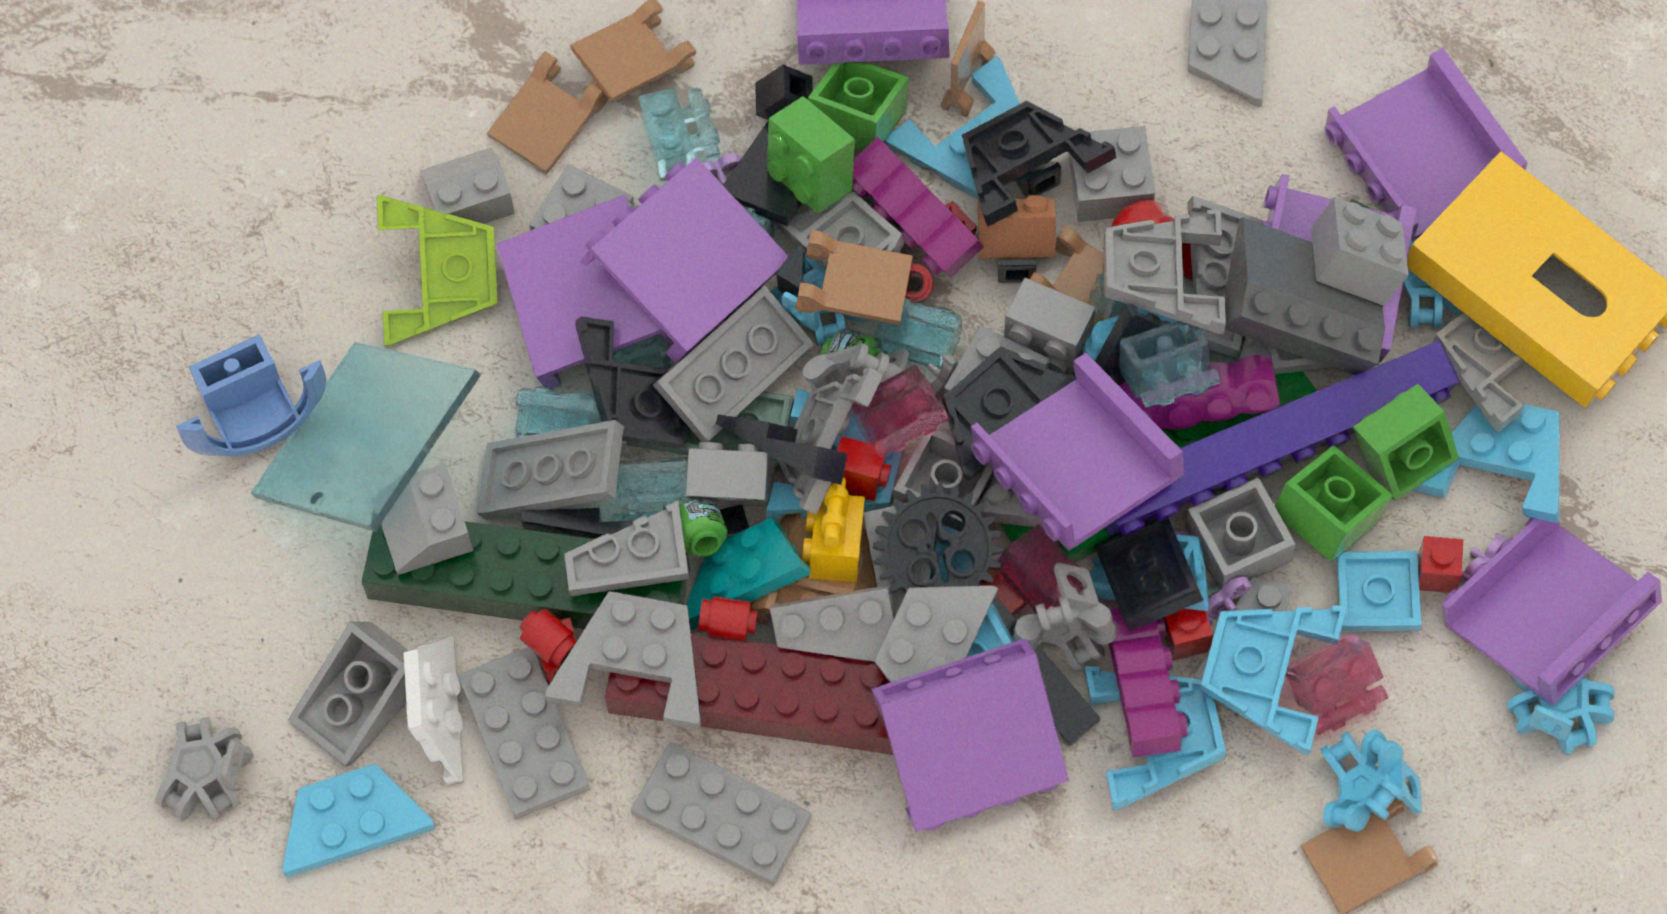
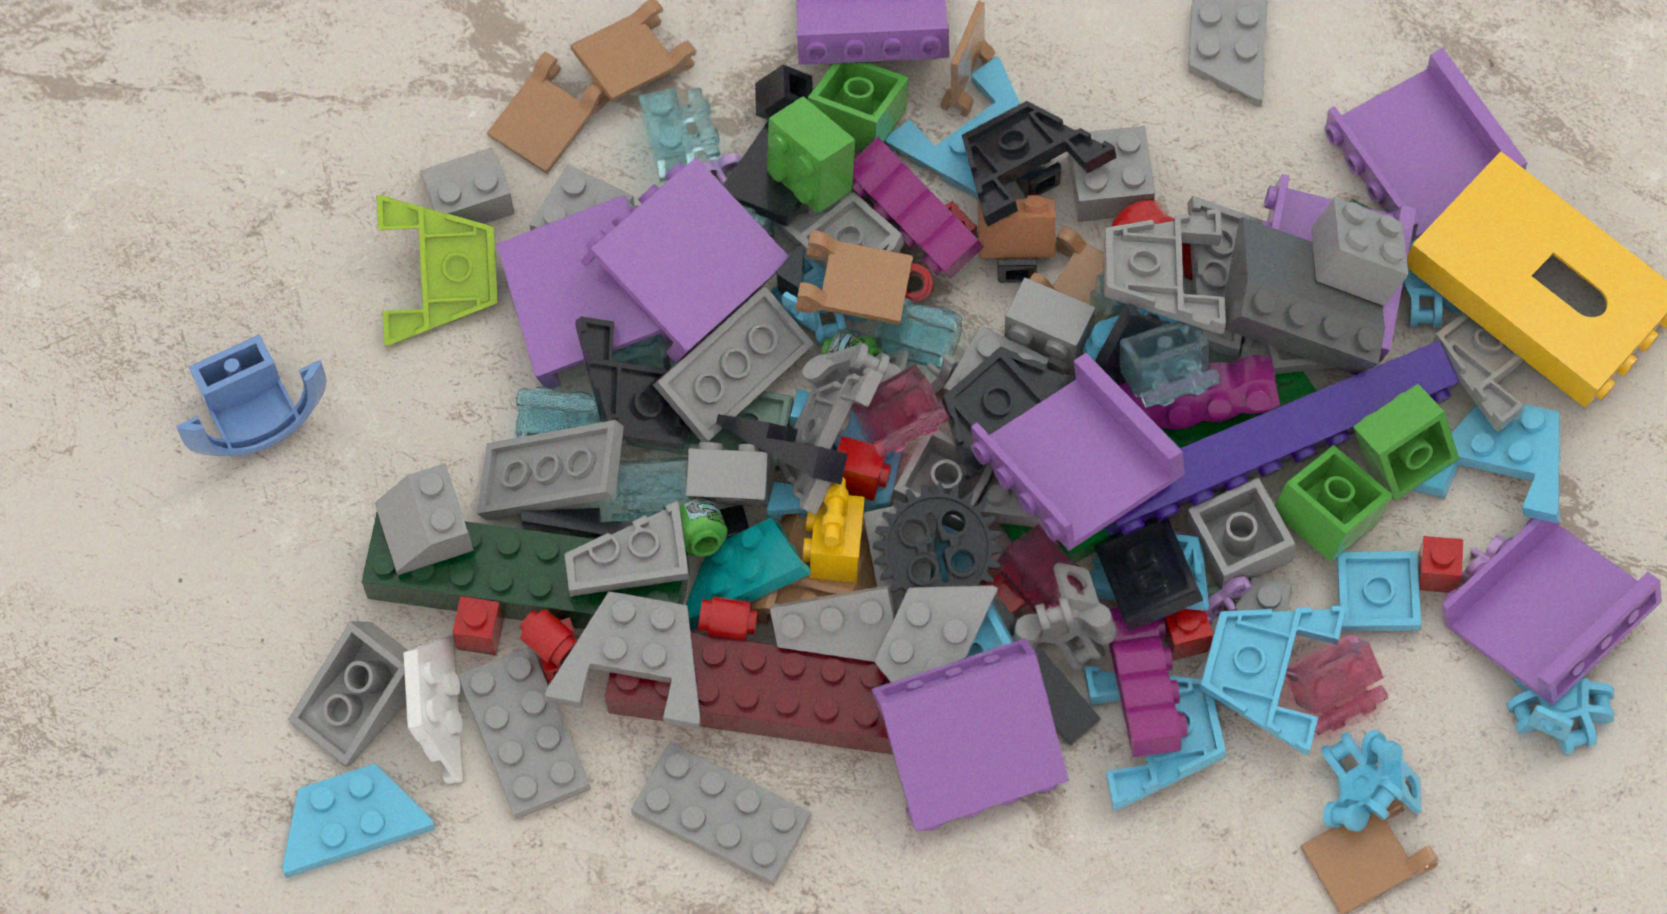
light grey piece [155,717,254,821] -> none
clear light blue piece [251,342,481,532] -> none
none -> red brick [452,596,504,655]

